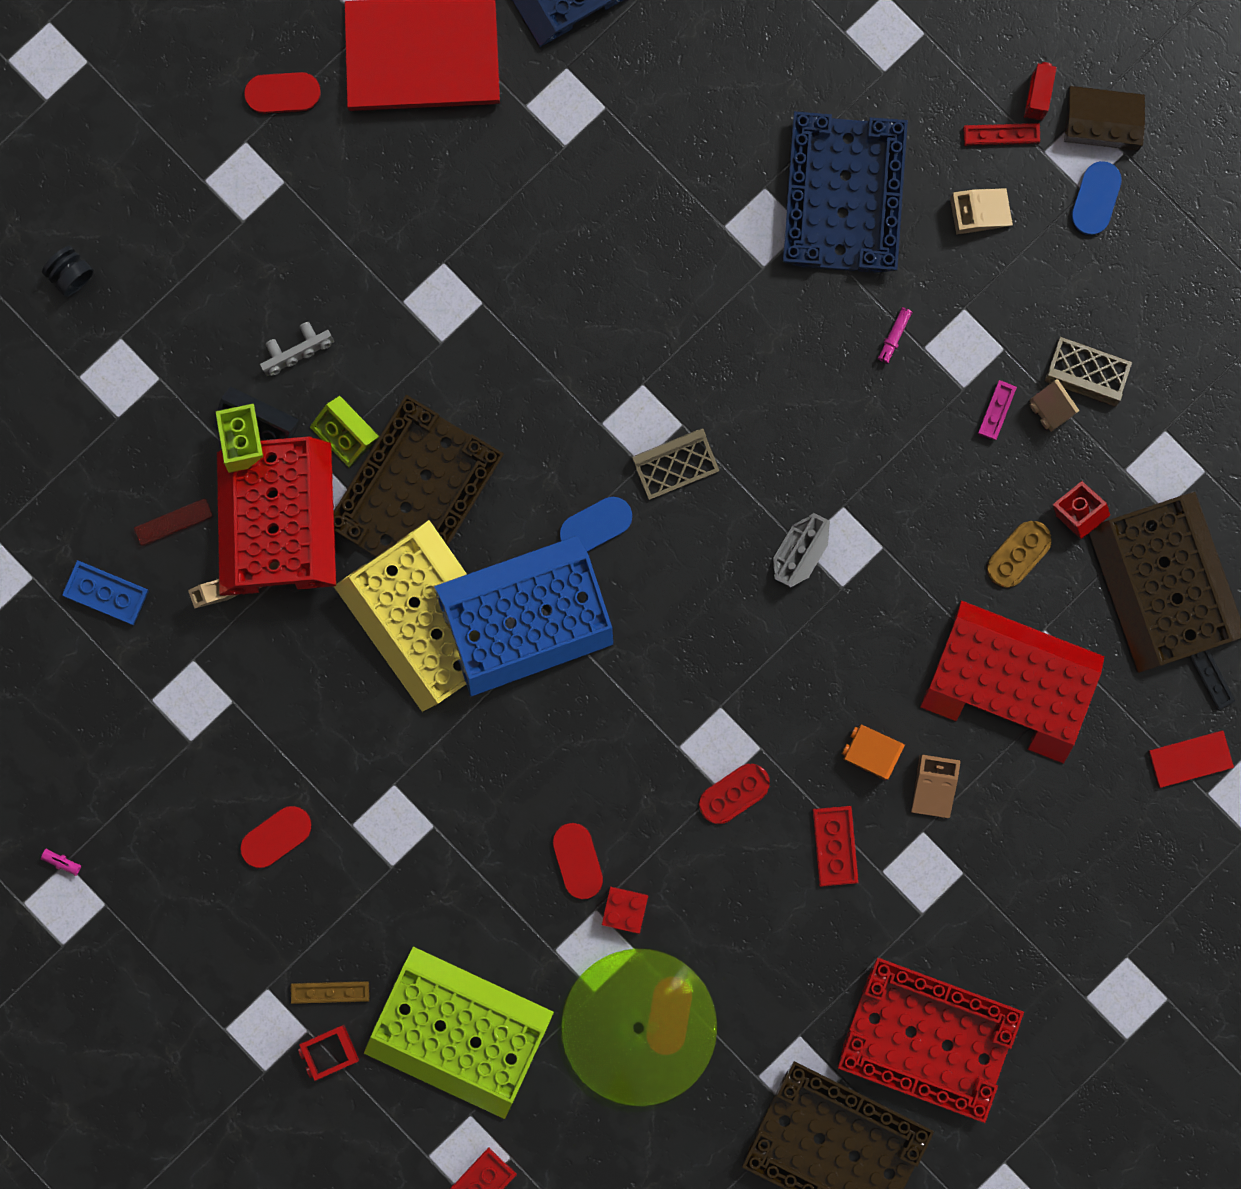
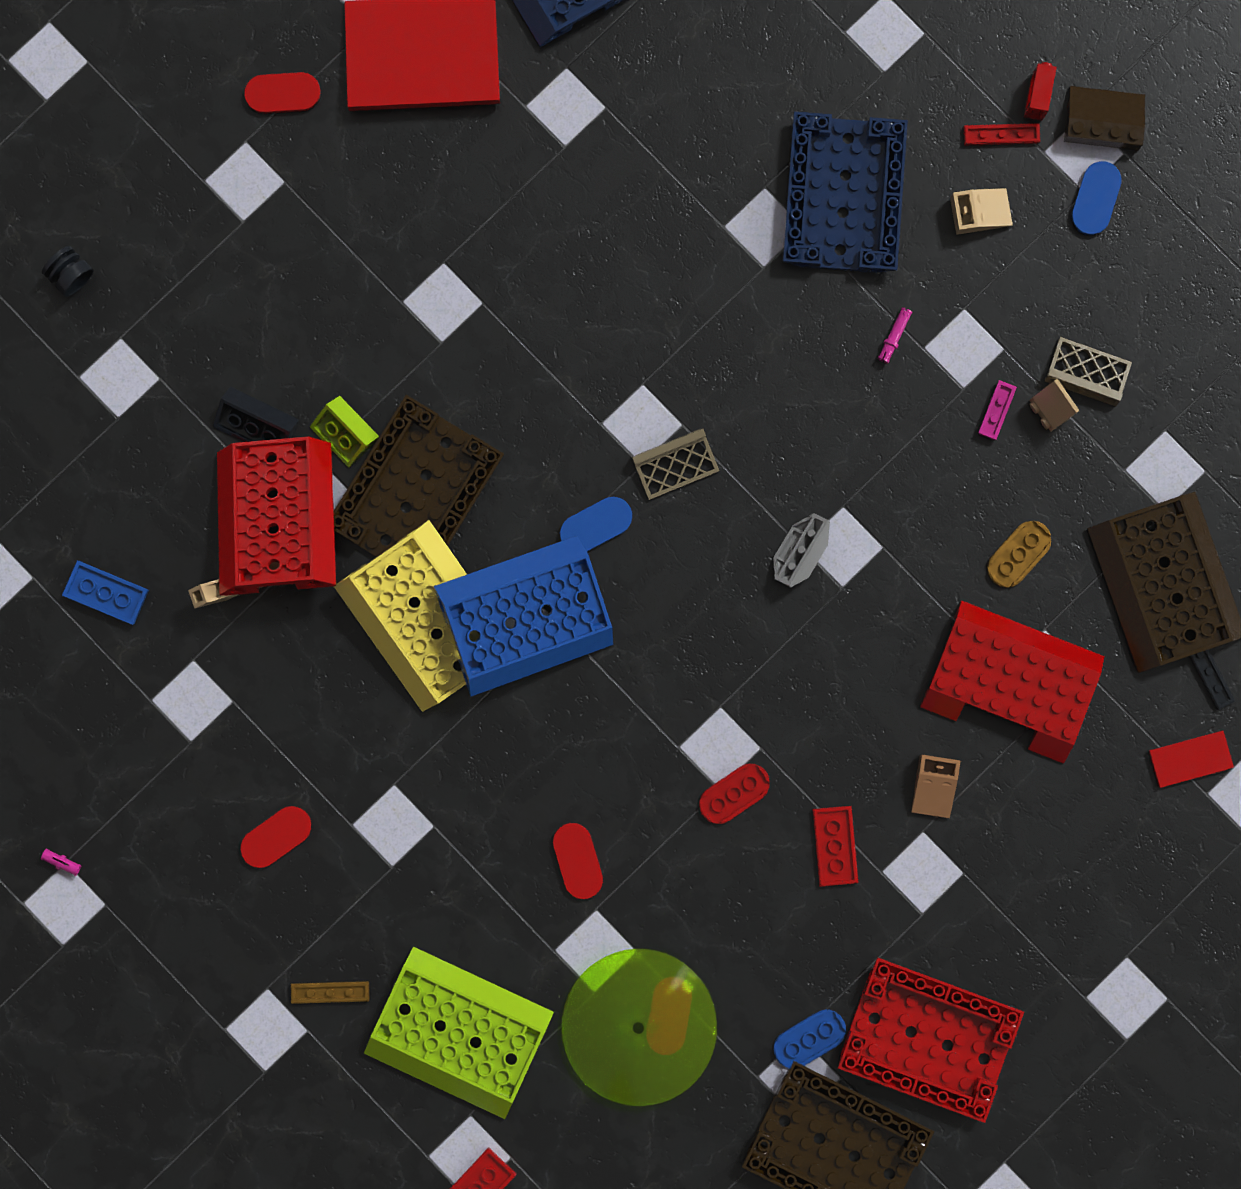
clear red plate [134,498,213,546] -> none
lime slope [216,404,263,473] -> none
light grey plate [260,322,335,376] -> none
red window [298,1024,359,1081] -> none
red brick [602,886,648,934] -> none
orange slope [842,724,905,780] -> none
red brick [1053,481,1110,539] -> none
none -> blue tile [774,1009,846,1068]

